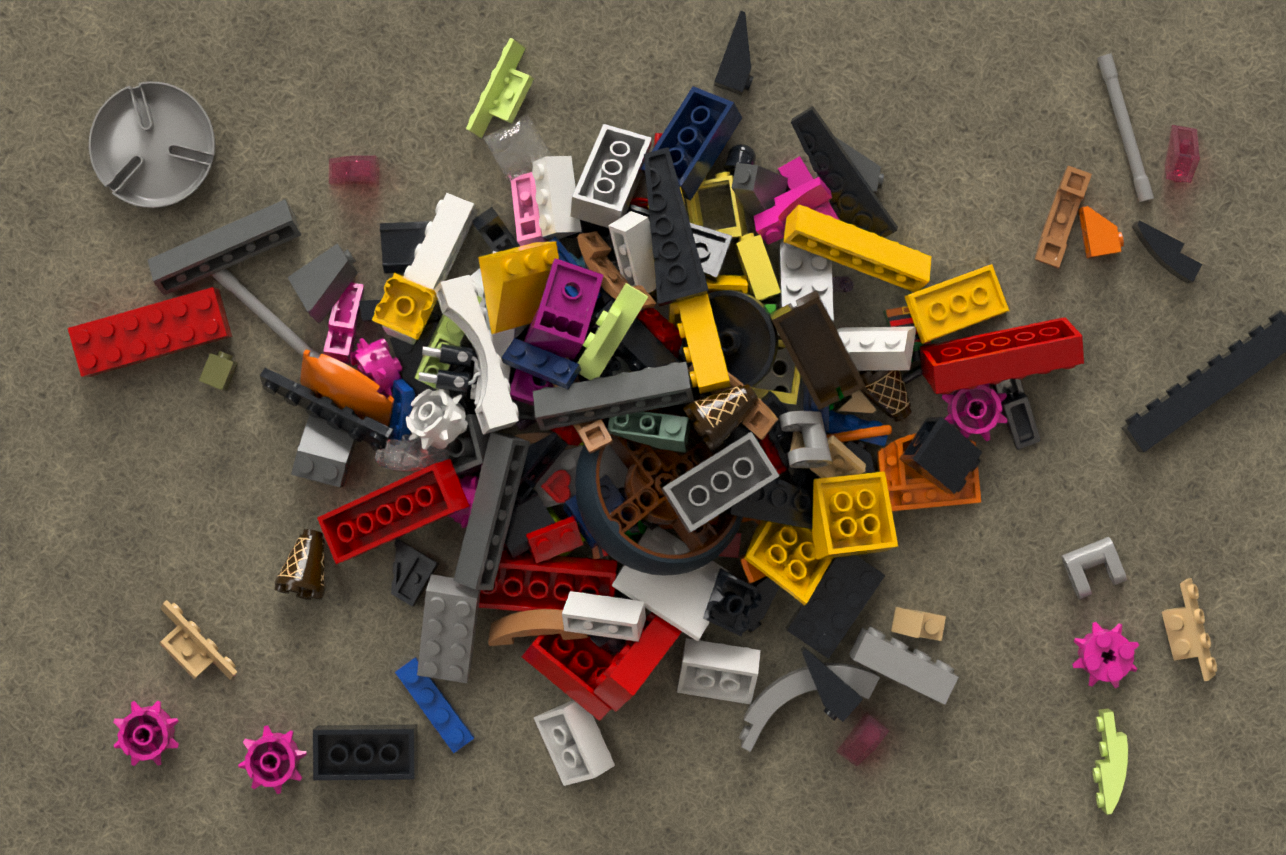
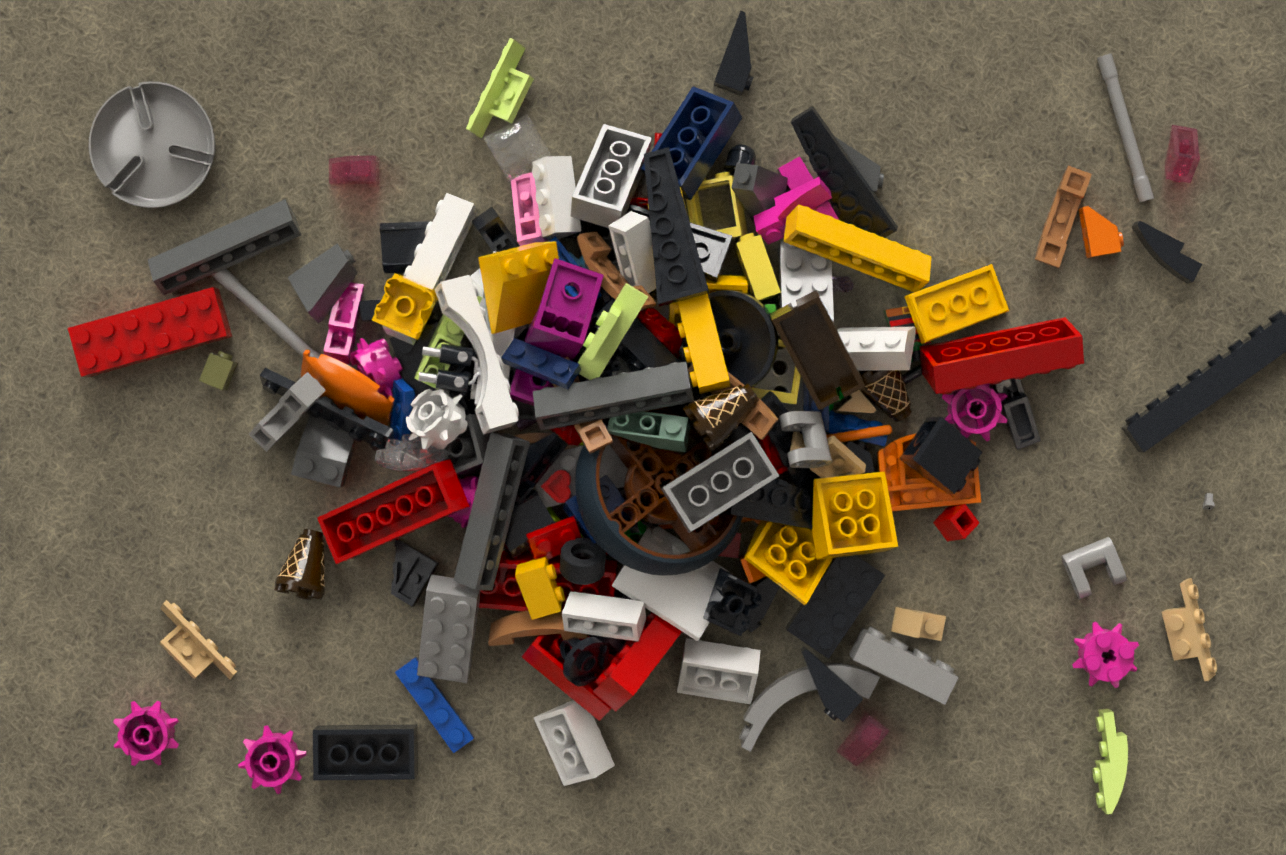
none -> light grey arch [249,372,326,452]
none -> yellow brick [515,556,565,620]
none -> black tyre [560,537,606,585]
none -> black tile [560,637,609,687]
none -> red brick [933,504,979,542]
none -> light grey piece [1203,493,1215,510]

